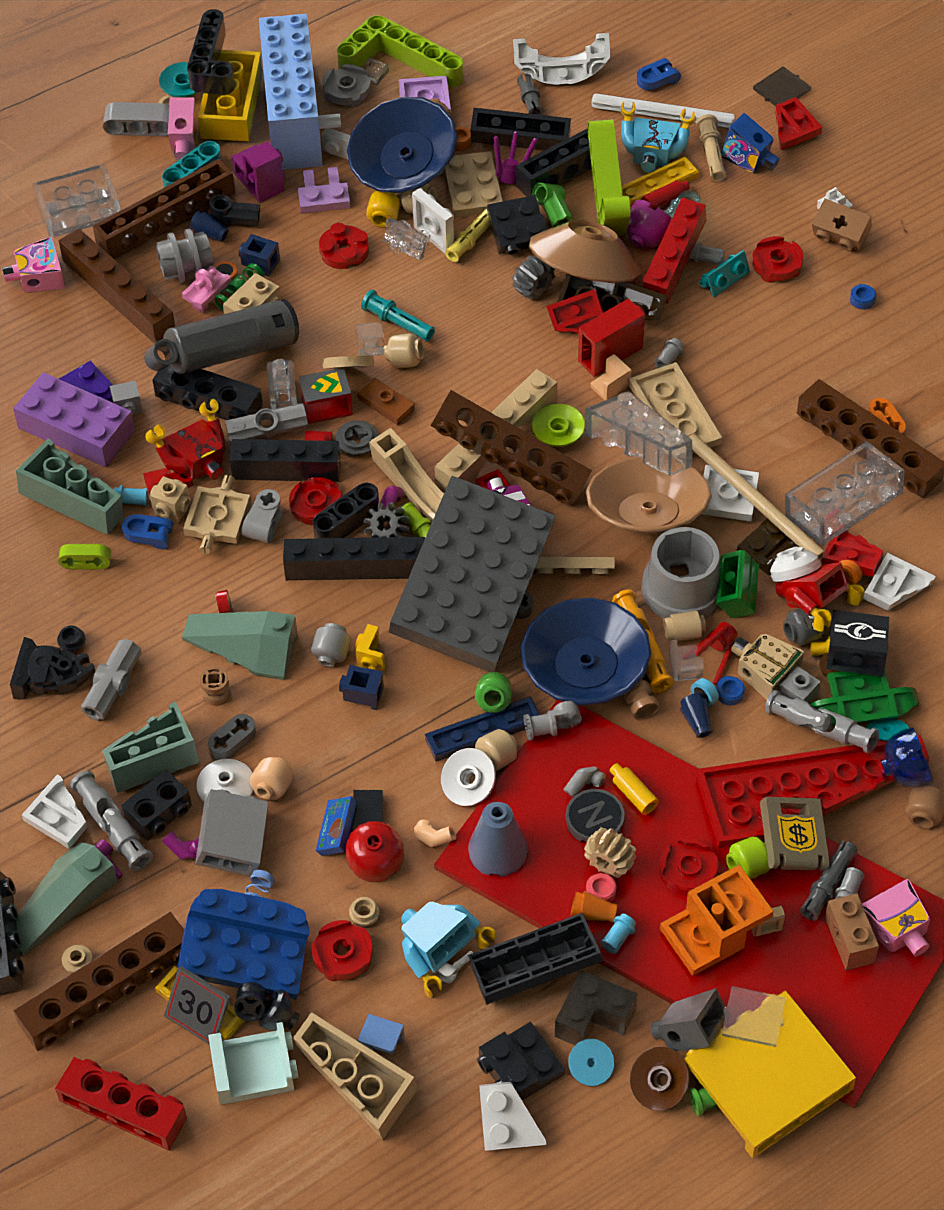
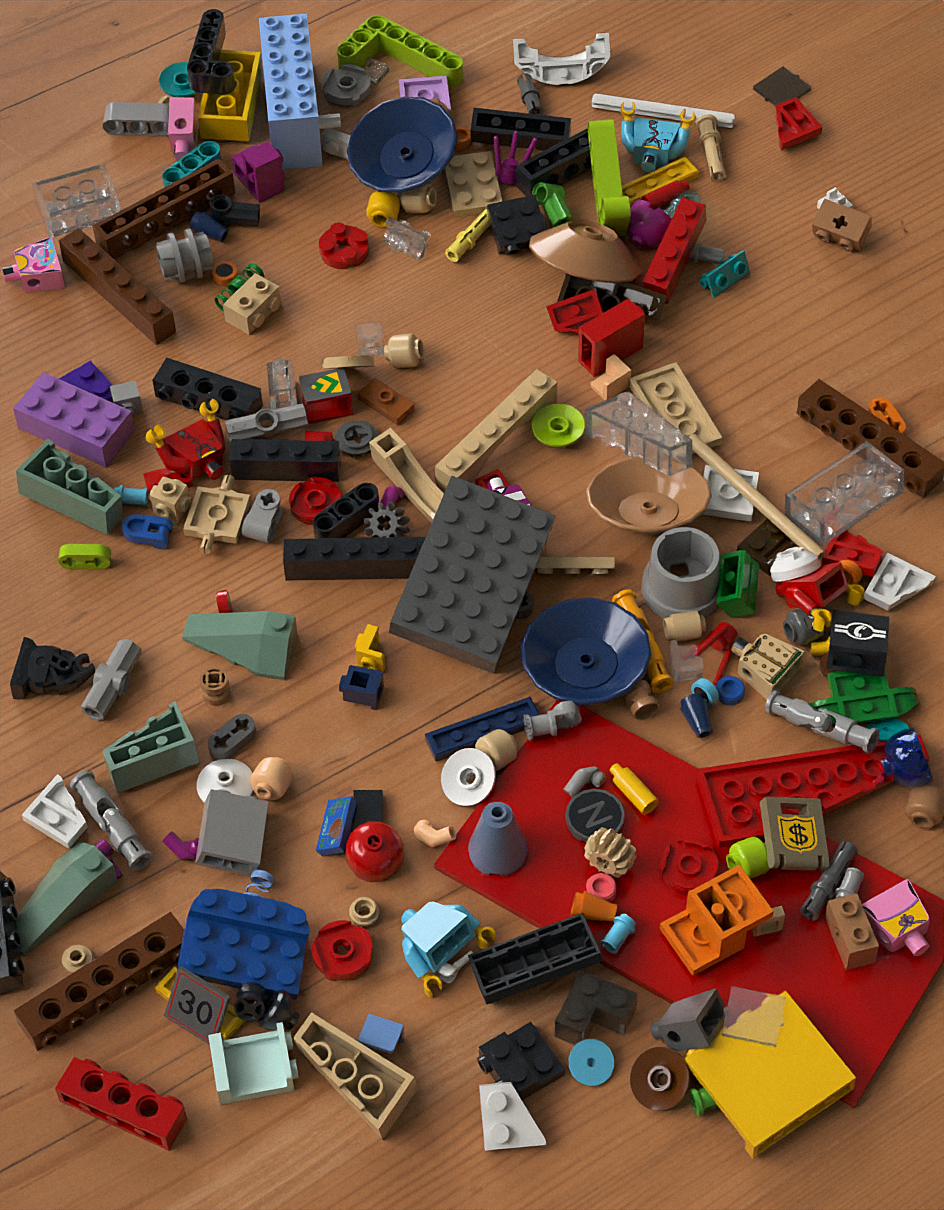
black plate [57,625,86,652] -> none
black brick [121,770,192,841] -> none
dark grey piece [144,299,299,374] -> none
bright pink hips [182,265,232,313] -> none
dark blue brick [239,234,280,277] -> none
lavender plate [298,167,350,213] -> none
light grey head [311,623,351,667] -> none
teal pin [361,289,435,342] -> none
lime pin [402,502,432,537] -> none
white plate [412,188,454,253] -> none
reddish brown brick [430,390,592,506] -> none
bright green head [475,672,513,713] -> none
dark grey gear [512,255,556,300] -> none
blue plate [637,58,681,90] -> none
light grey pin [654,338,684,368] -> none
blue torso [721,113,780,173] -> none
red plate [752,236,803,283] -> none
light grey plate [779,666,821,703] -> none
blue tile [850,284,876,310] -> none

